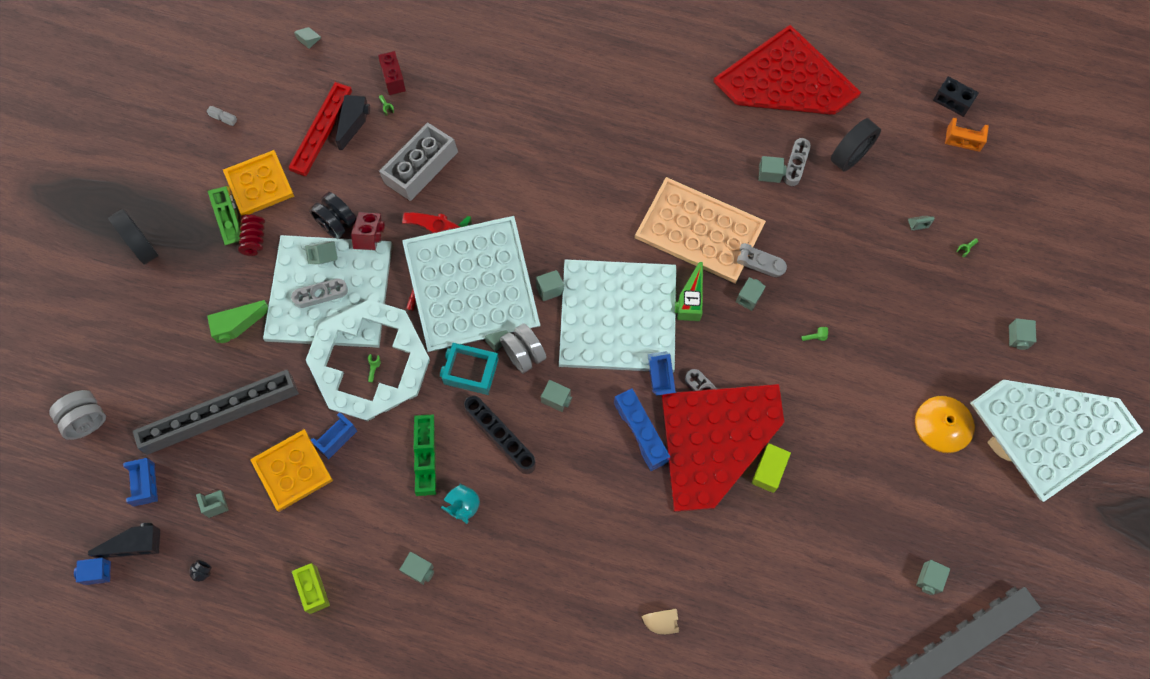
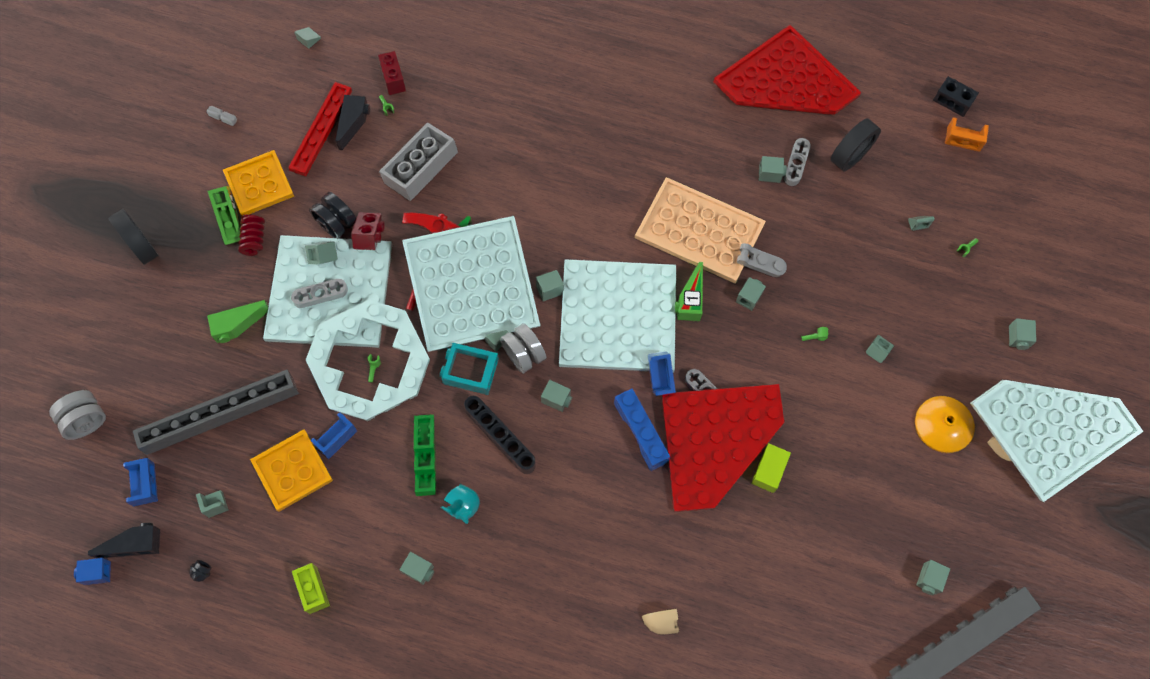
none -> sand green slope [866,335,894,363]

